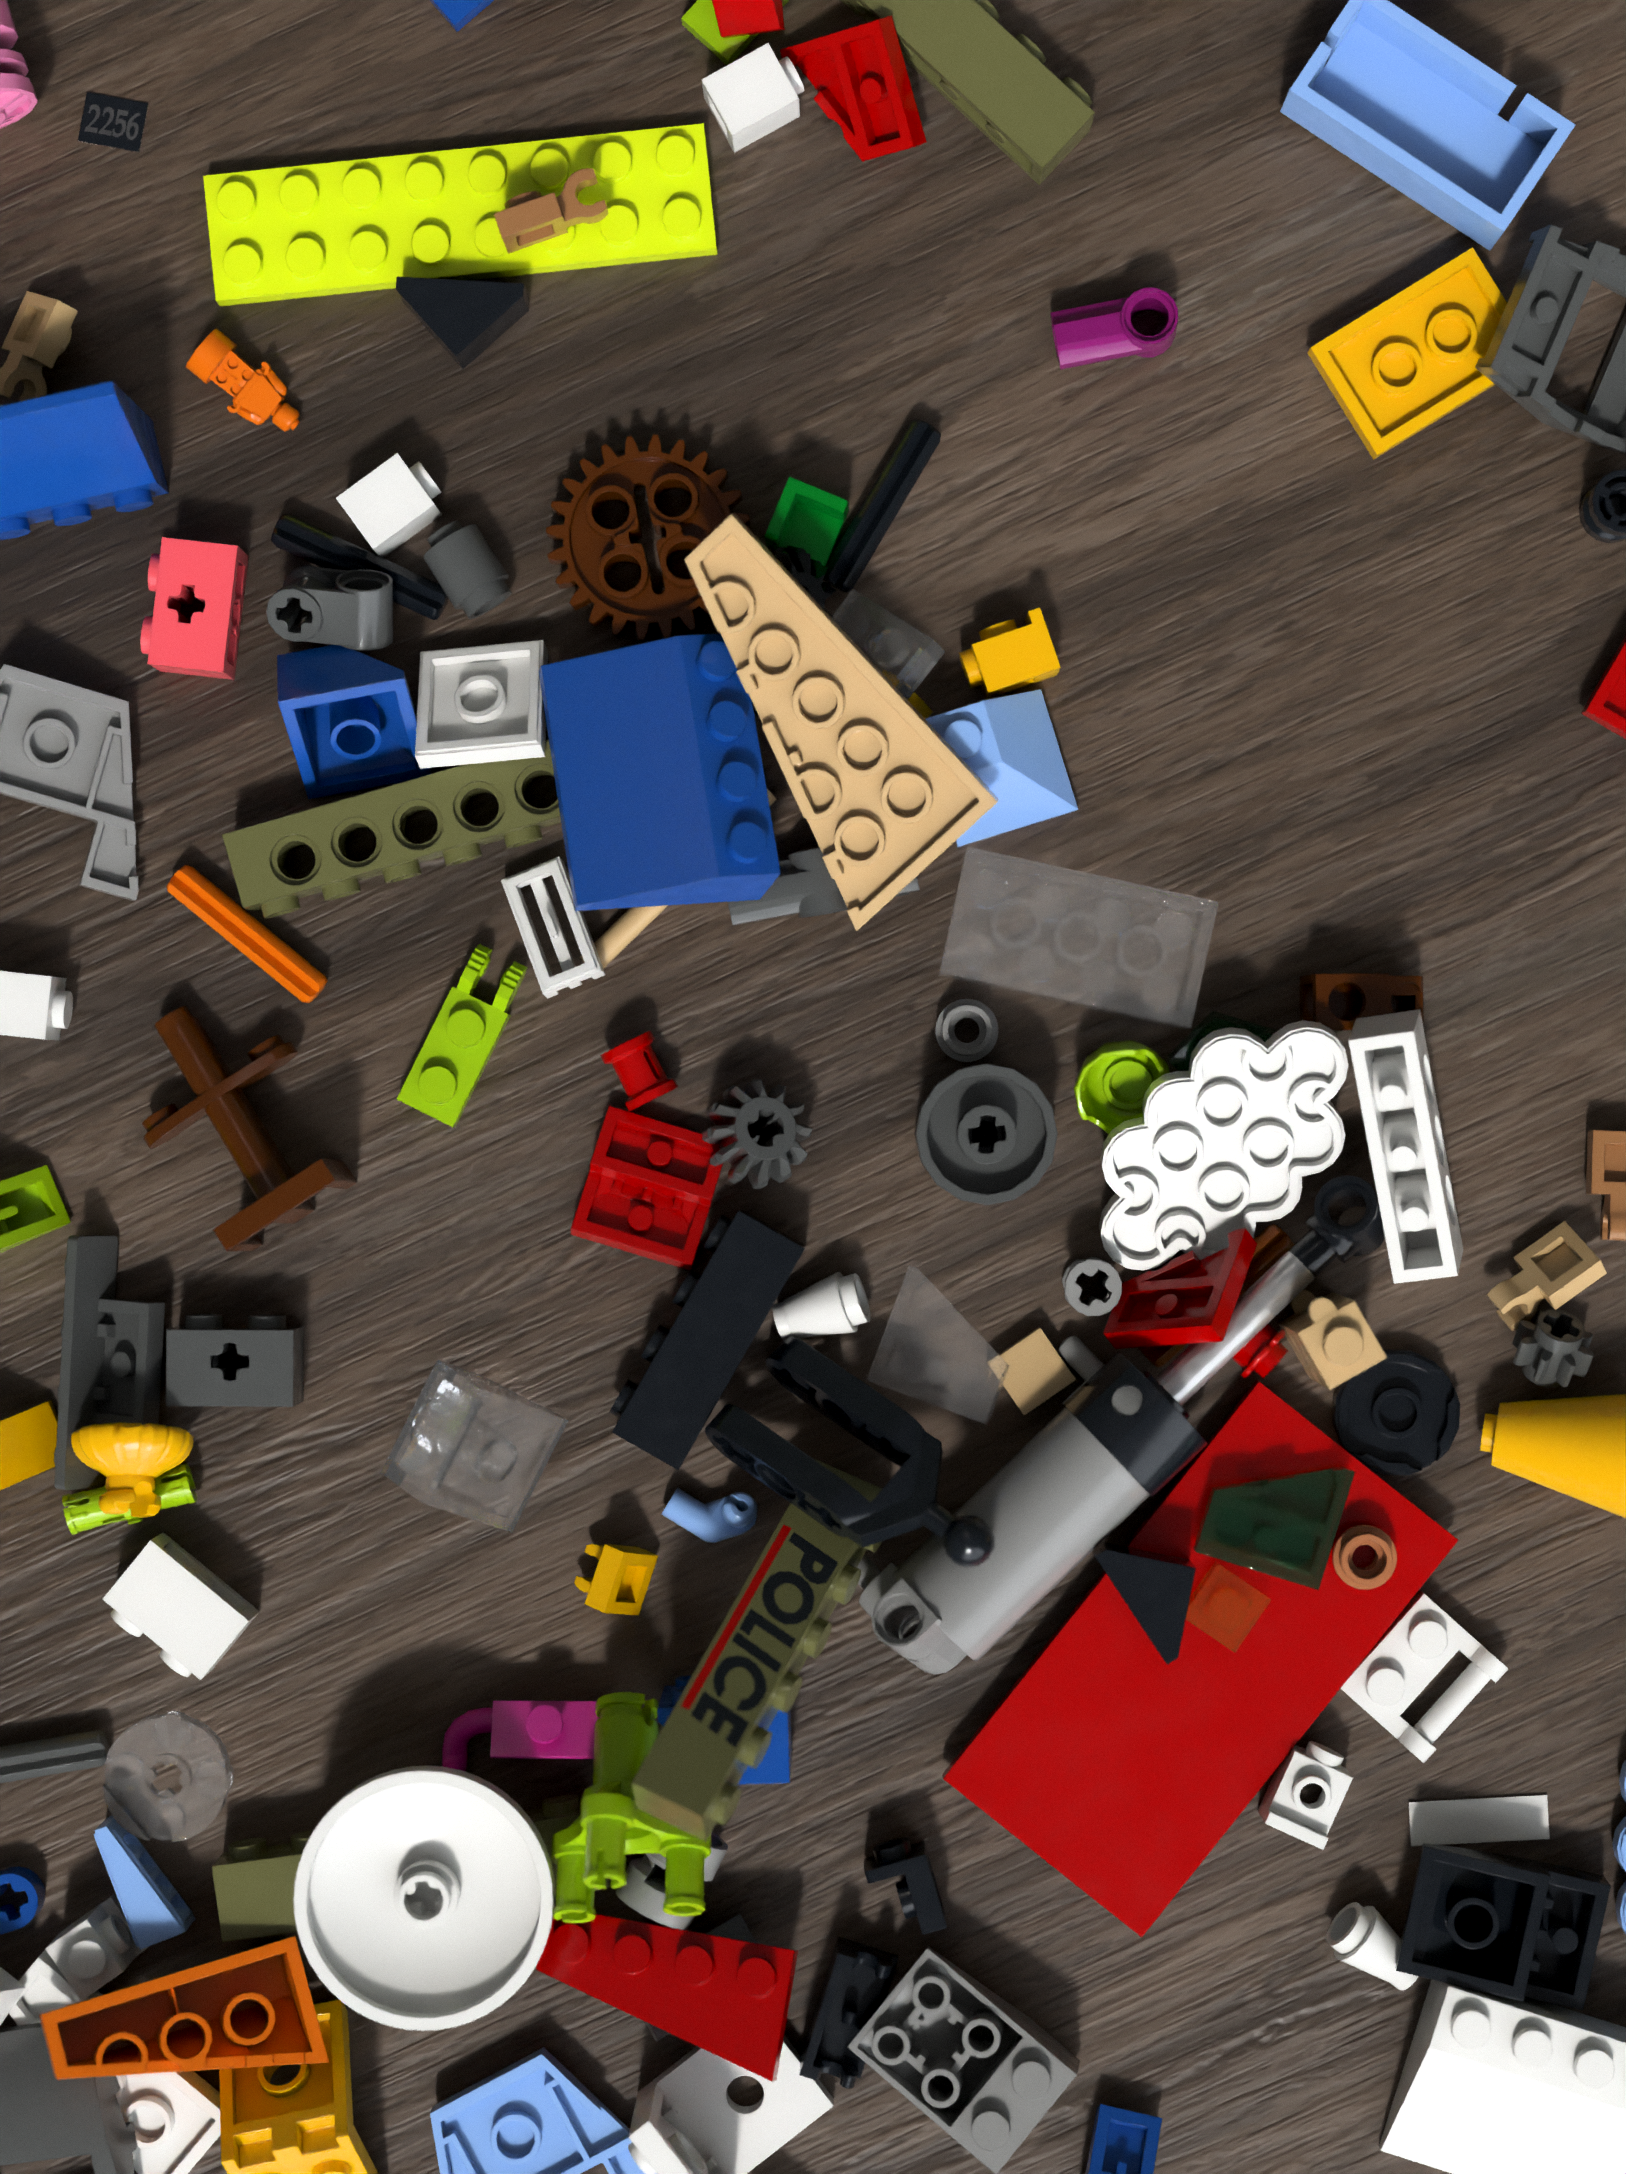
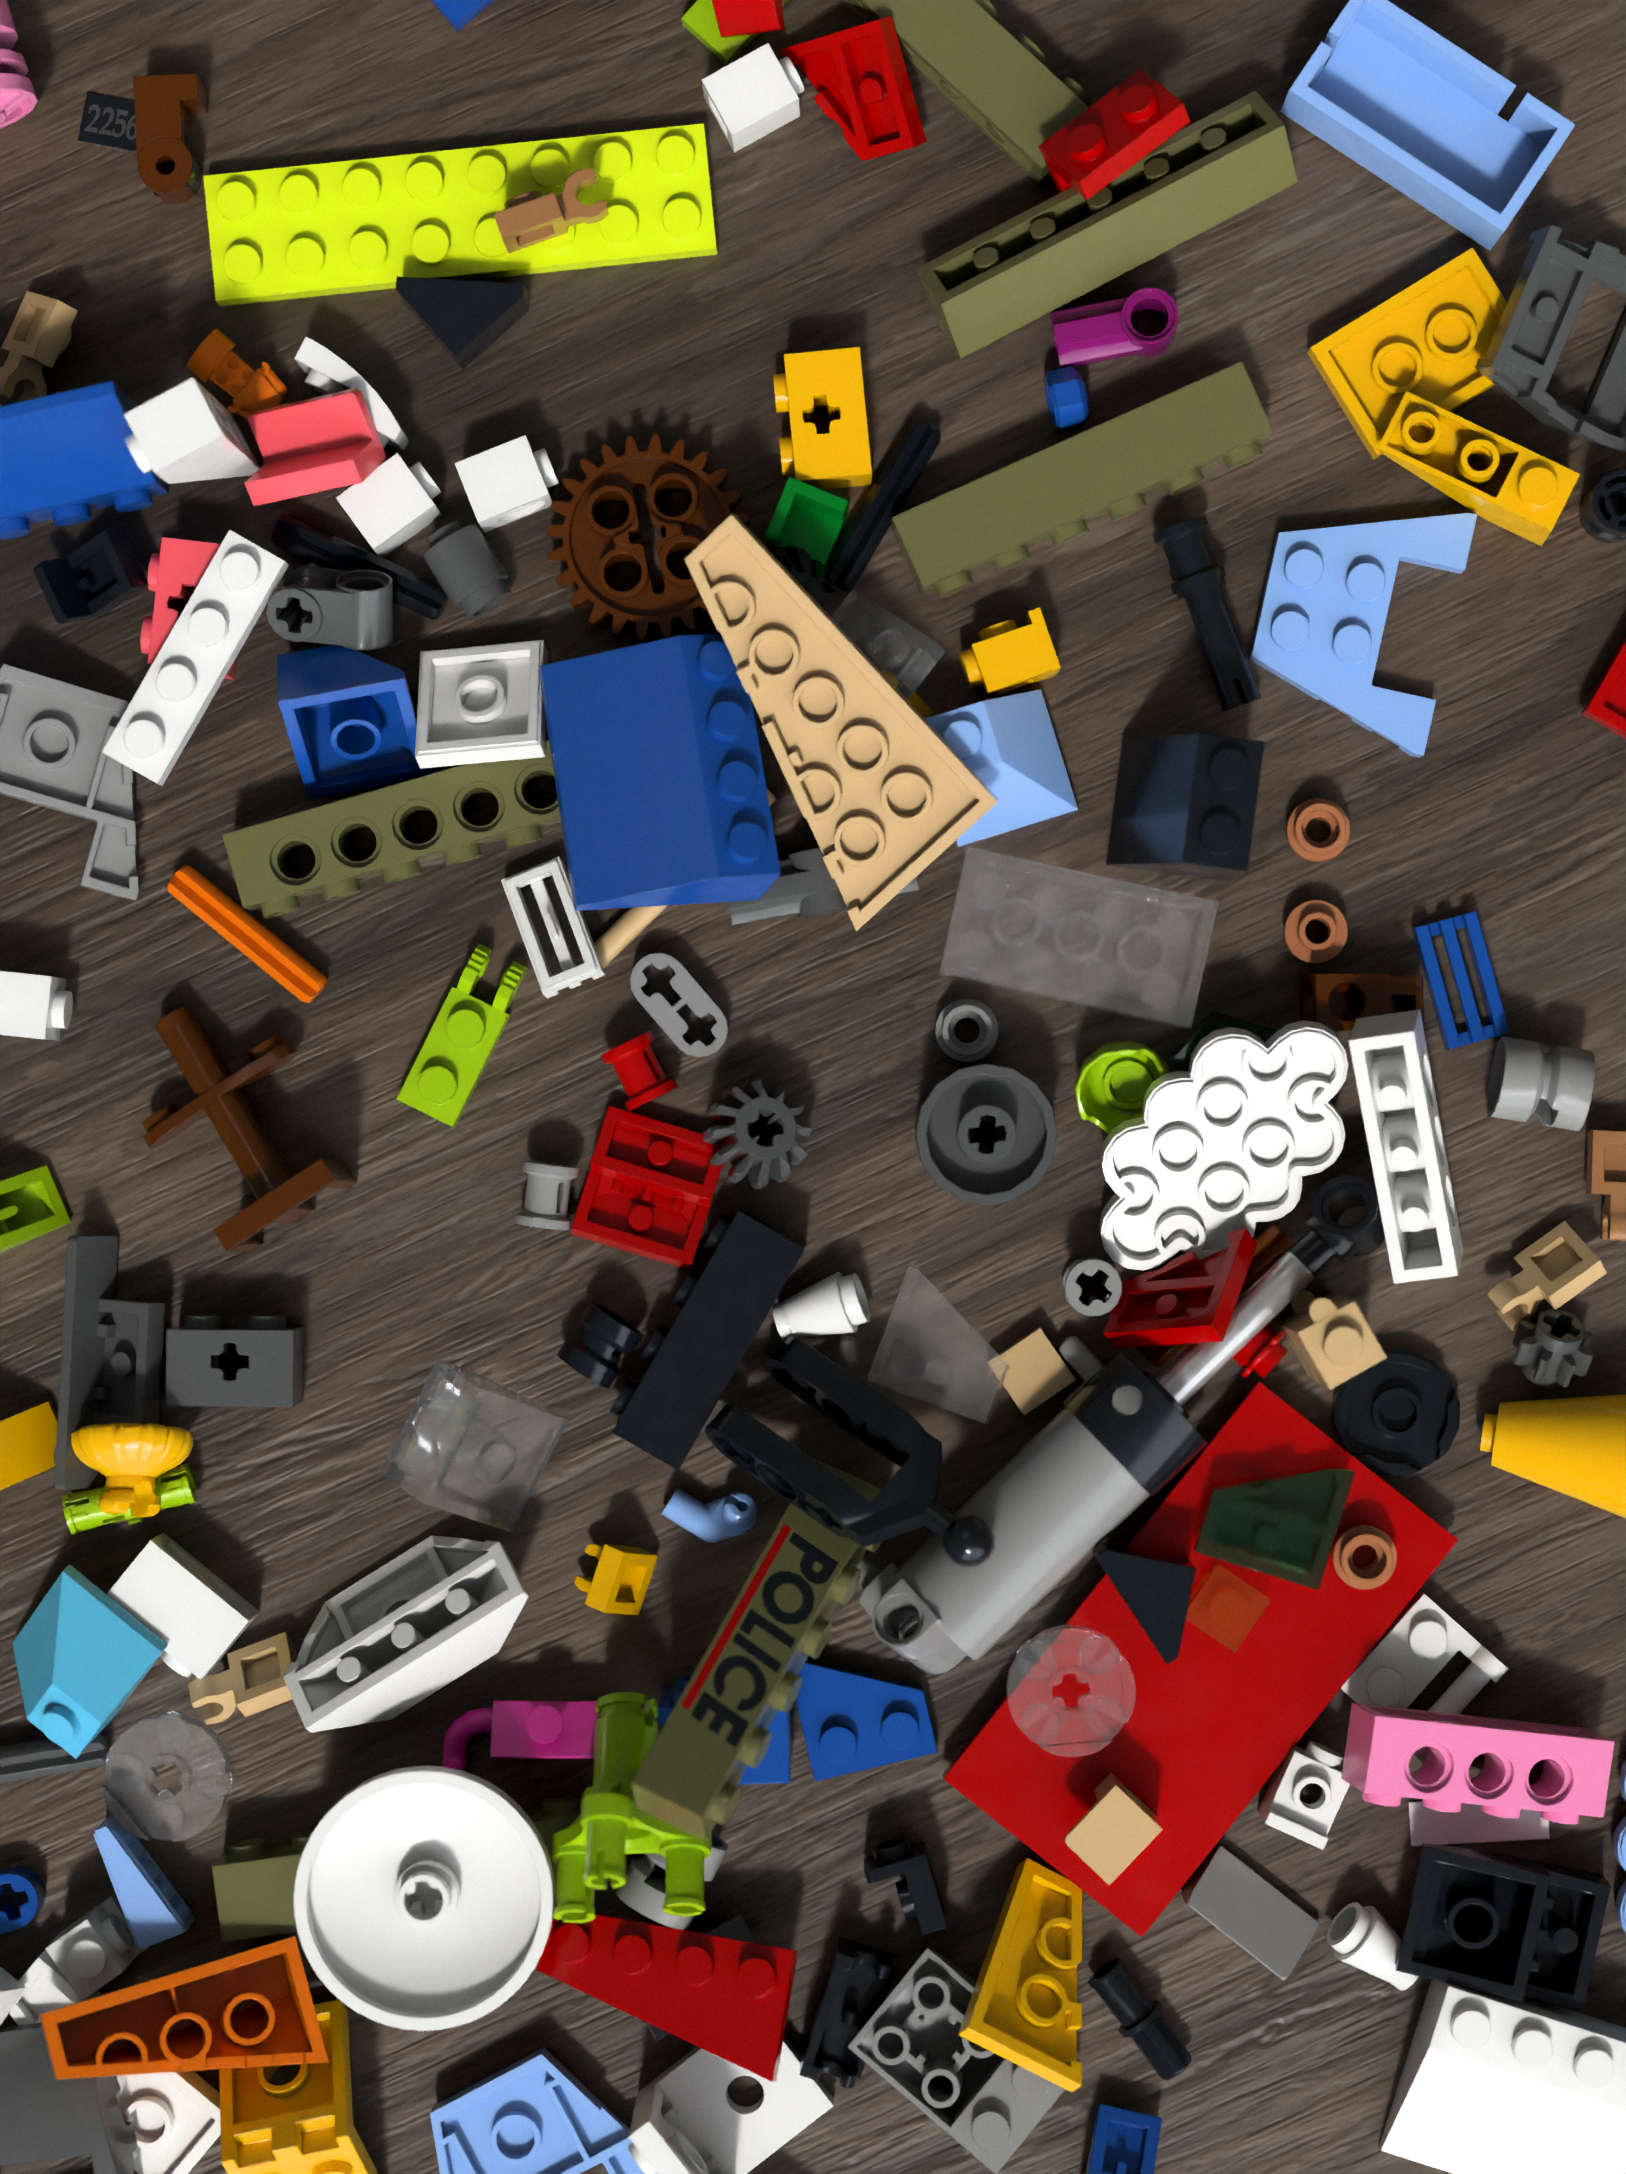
none -> medium azure slope [12,1564,168,1759]
none -> black bracket [33,527,148,624]
none -> white plate [102,529,289,786]
none -> white slope [123,377,260,484]
none -> reddish brown leg [133,73,208,204]
none -> tan plate [188,1631,297,1725]
none -> coral panel [244,388,387,506]
none -> white wedge [283,1535,529,1733]
none -> white slope [294,336,409,451]
none -> white brick [455,435,559,533]
none -> light grey bush [516,1160,579,1231]
none -> black wheel [557,1301,644,1389]
none -> light grey beam [630,953,729,1058]
none -> yellow brick [773,347,872,490]
none -> blue wing [796,1659,938,1781]
none -> olive brick [891,361,1273,599]
none -> olive brick [916,91,1298,359]
none -> yellow wing [958,1858,1082,2092]
none -> clear plate [1006,1625,1136,1757]
none -> red bracket [1038,68,1190,200]
none -> blue tile [1044,366,1090,433]
none -> tan panel [1064,1773,1163,1885]
none -> black axle [1088,1958,1192,2081]
none -> black slope [1106,733,1265,882]
none -> black pin [1152,515,1262,711]
none -> light grey slope [1181,1843,1320,1981]
none -> light blue wing [1249,513,1477,758]
none -> nougat plate [1283,900,1348,964]
none -> nougat plate [1286,798,1350,862]
none -> bright pink brick [1341,1703,1615,1825]
none -> yellow slope [1377,391,1580,546]
none -> blue tile [1412,911,1510,1050]
none -> light grey wheel [1486,1036,1595,1131]

